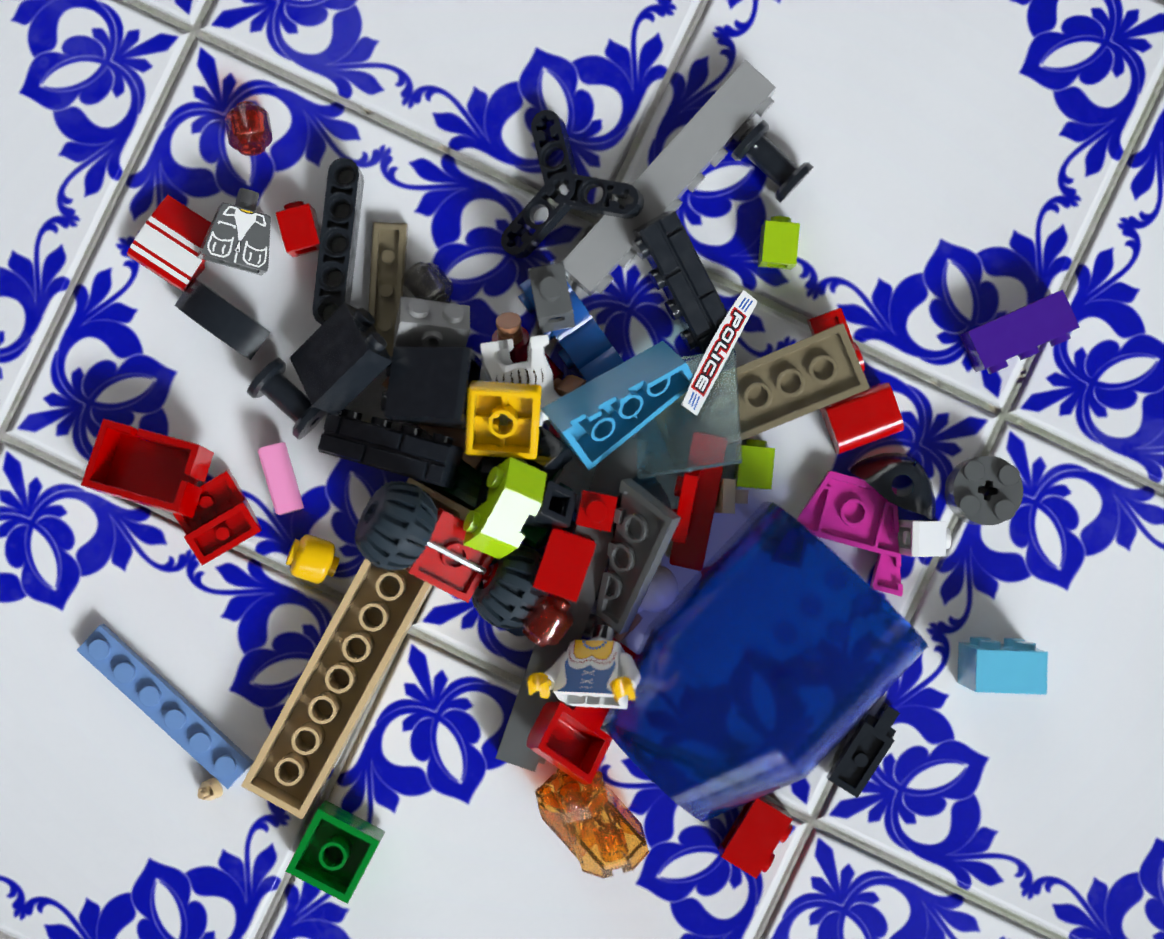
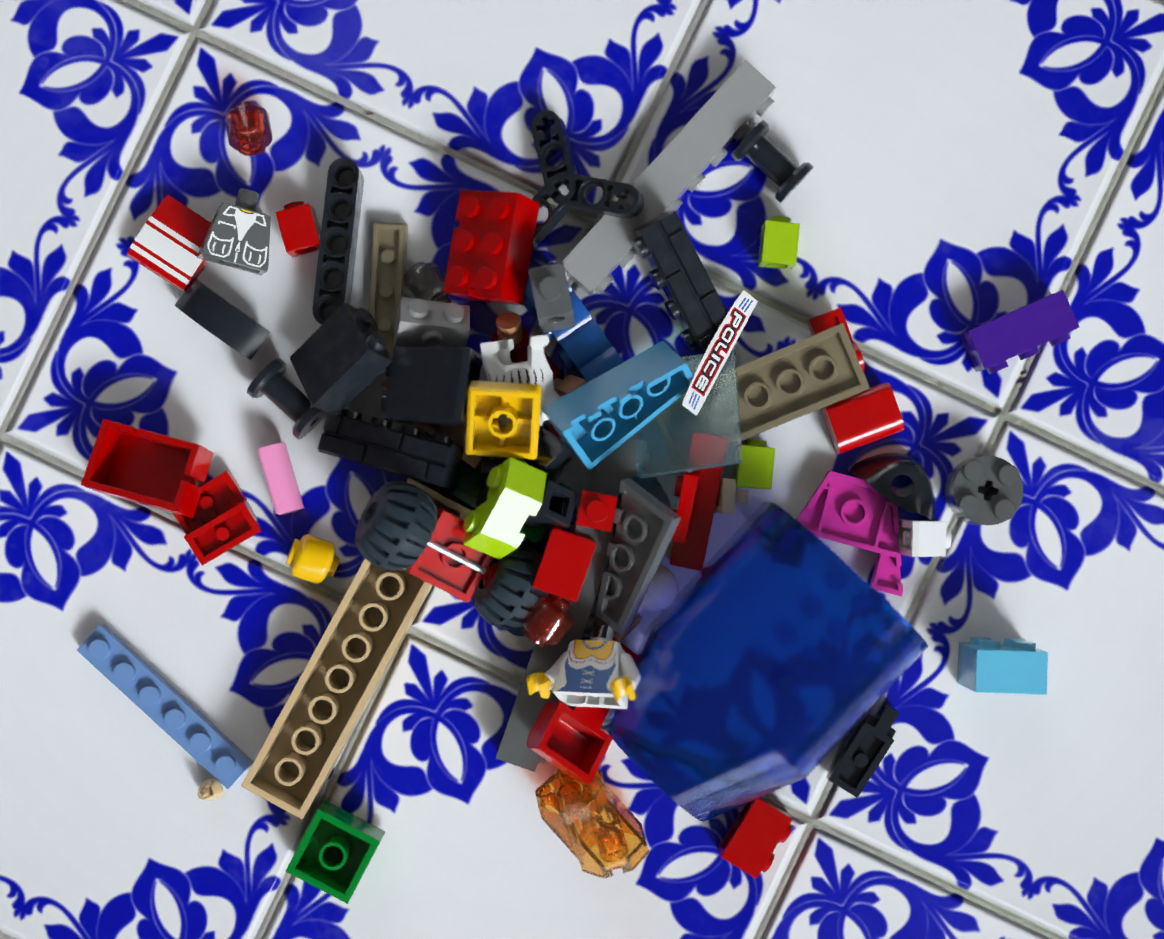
none -> red piece [443,190,540,305]

